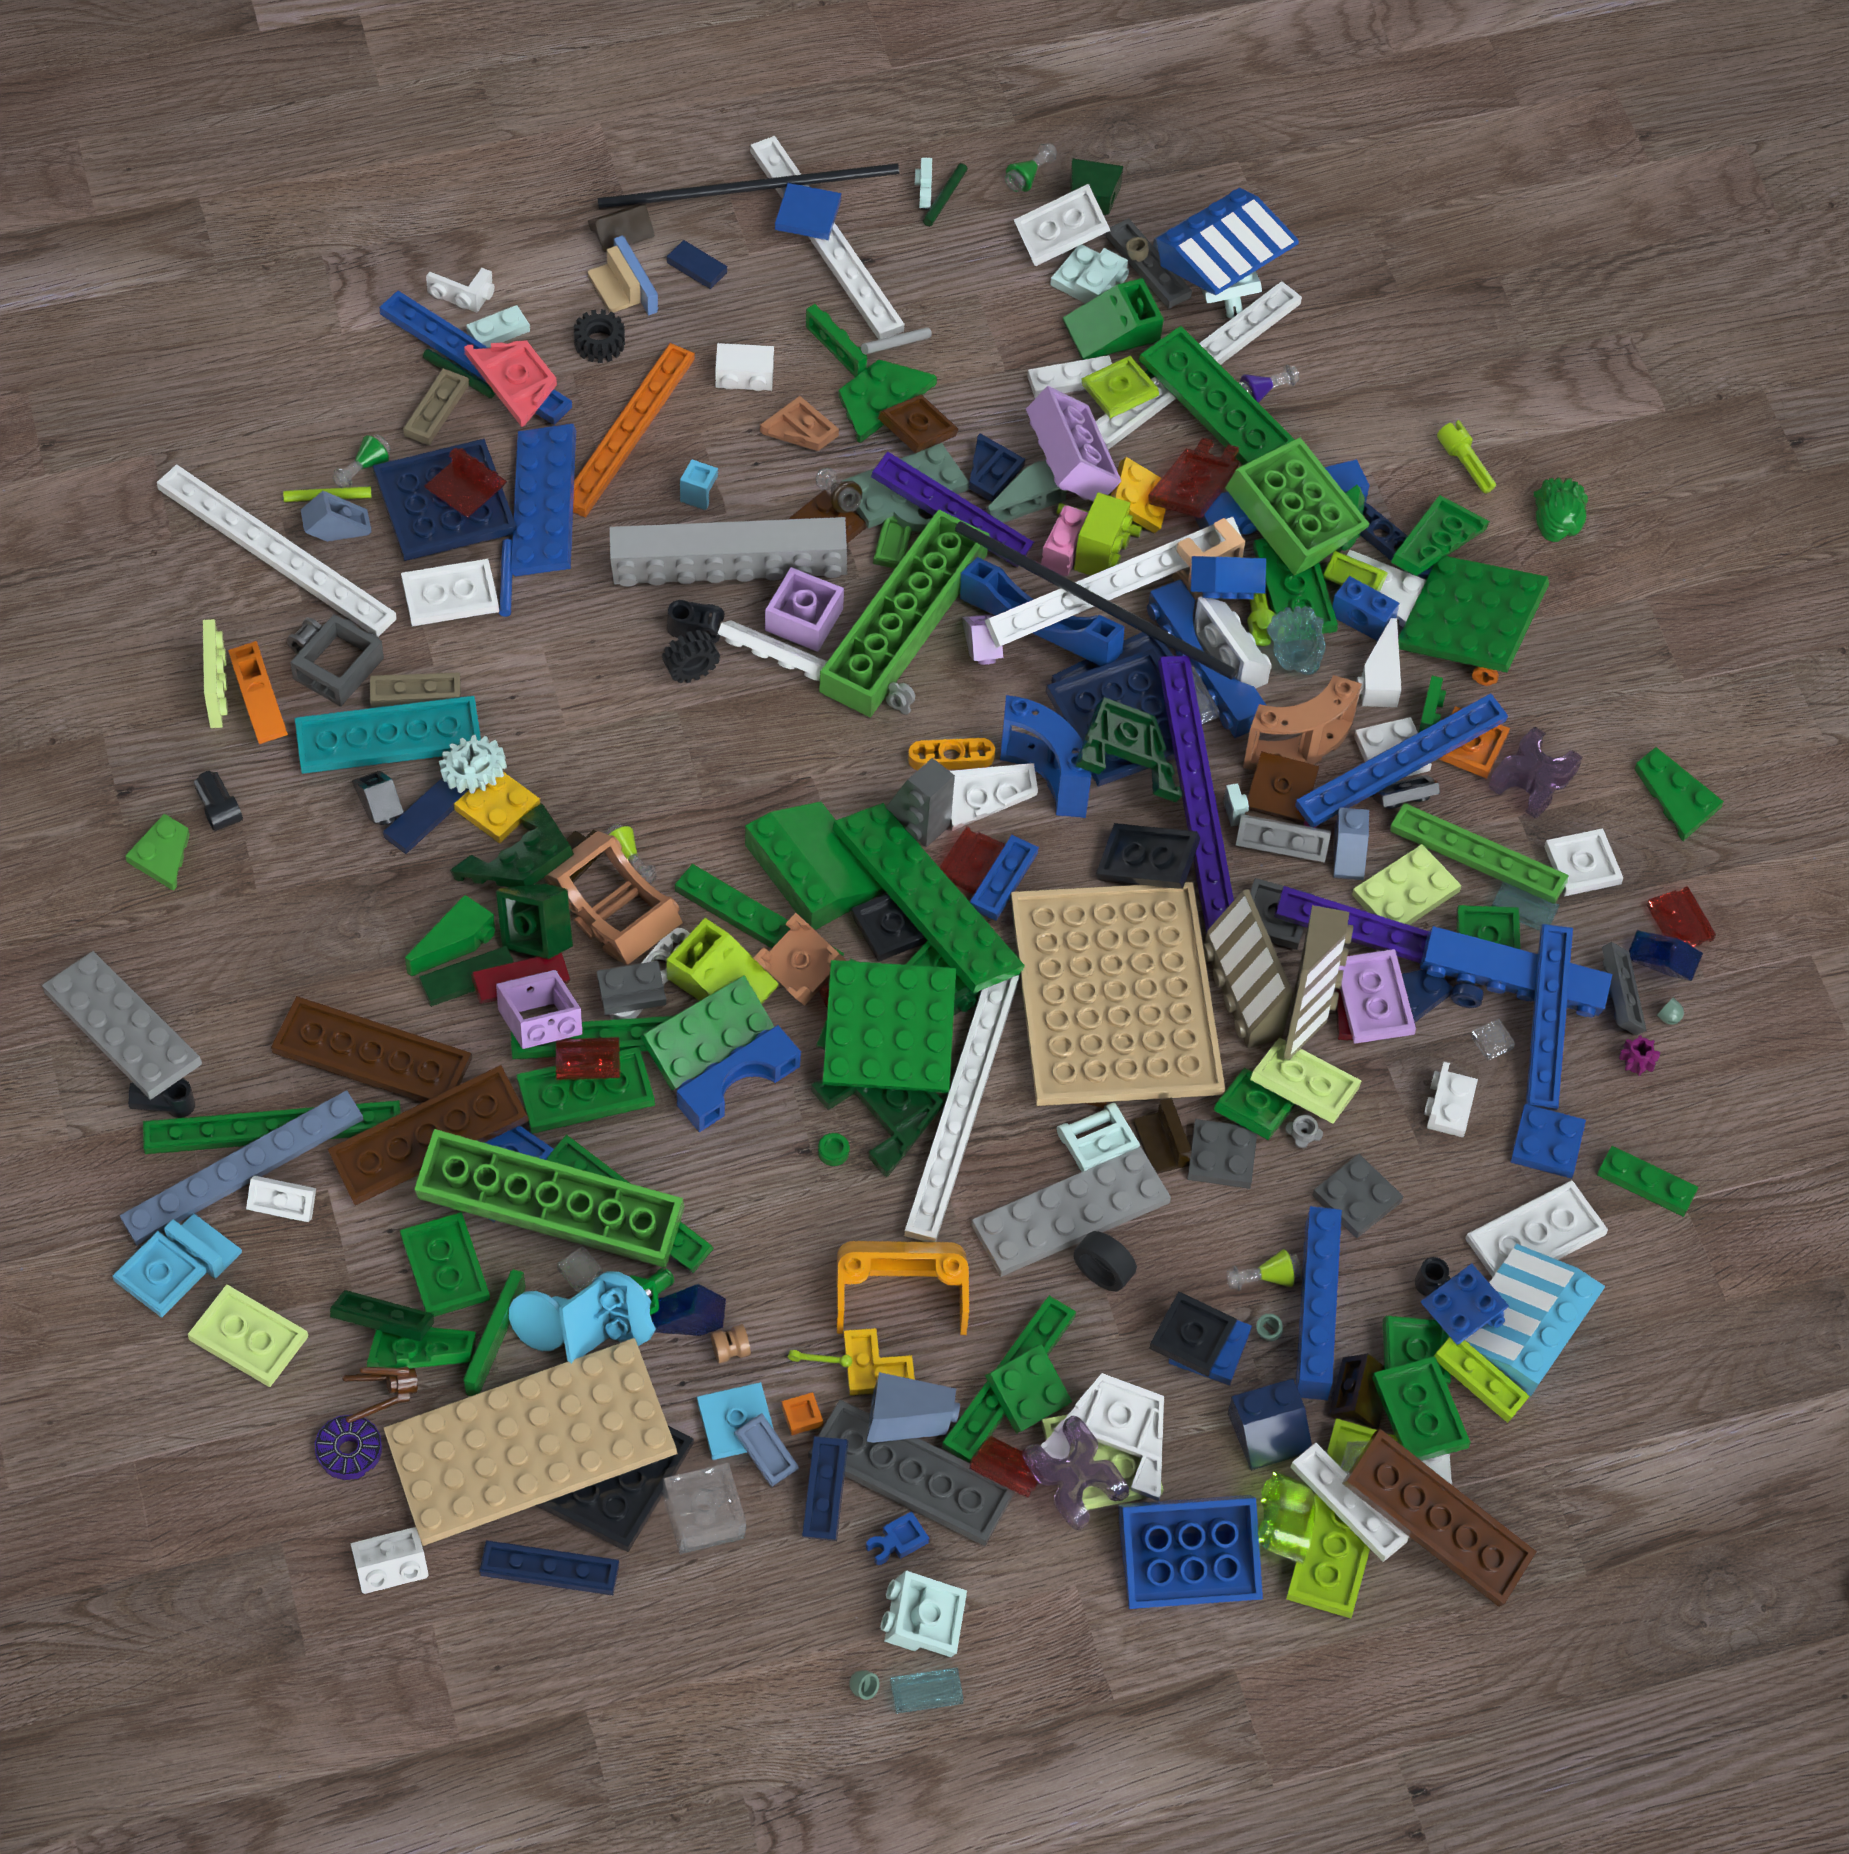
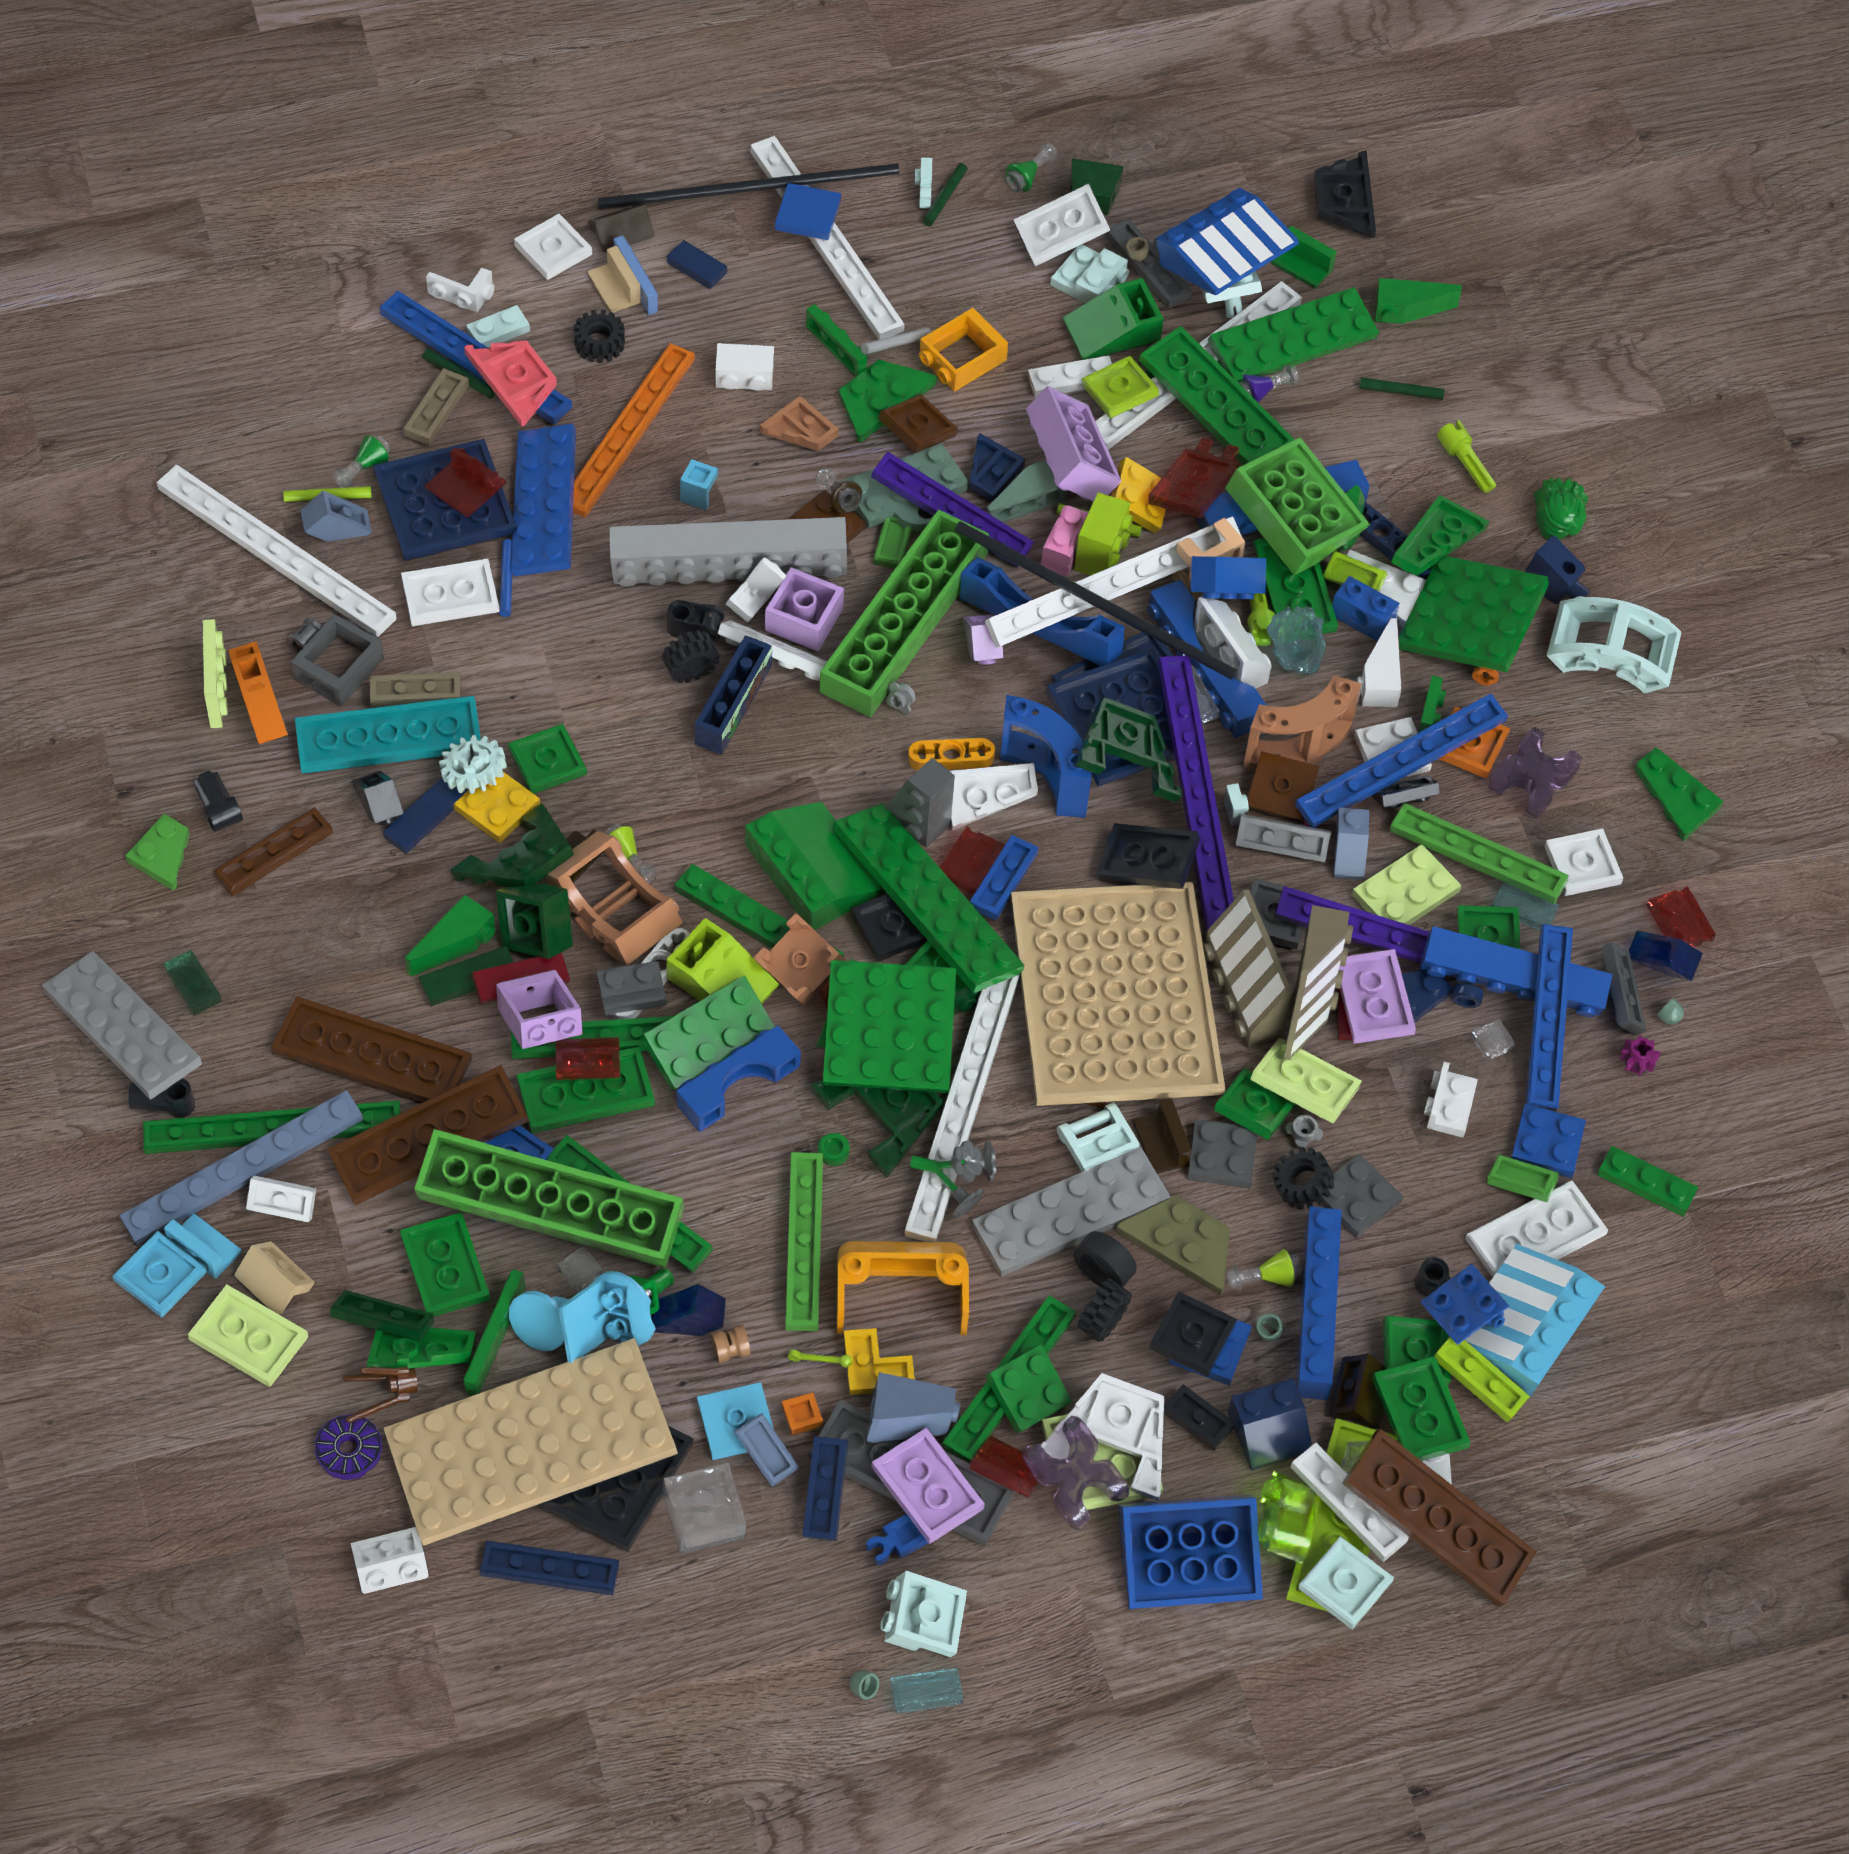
none -> clear green plate [163,950,222,1016]
none -> reddish brown tile [213,807,333,896]
none -> tan panel [235,1241,315,1315]
none -> green plate [507,723,587,794]
none -> white plate [514,214,592,280]
none -> dark blue brick [695,635,772,755]
none -> white bracket [726,557,786,623]
none -> bright green plate [785,1152,823,1331]
none -> lavender plate [871,1428,985,1544]
none -> dark grey plant [910,1141,996,1219]
none -> light orange window [919,308,1008,392]
none -> black tyre [1077,1279,1132,1342]
none -> olive wing [1116,1195,1230,1296]
none -> black plate [1163,1384,1235,1451]
none -> green plate [1208,287,1380,384]
none -> green panel [1271,225,1337,289]
none -> black tyre [1272,1147,1335,1209]
none -> light aqua plate [1298,1536,1394,1630]
none -> black wing [1314,151,1376,238]
none -> dark green bar [1359,377,1445,400]
none -> green slope [1375,278,1462,324]
none -> bright green tile [1487,1154,1559,1203]
none -> dark blue torso [1524,535,1591,604]
none -> light aqua window [1547,596,1681,693]

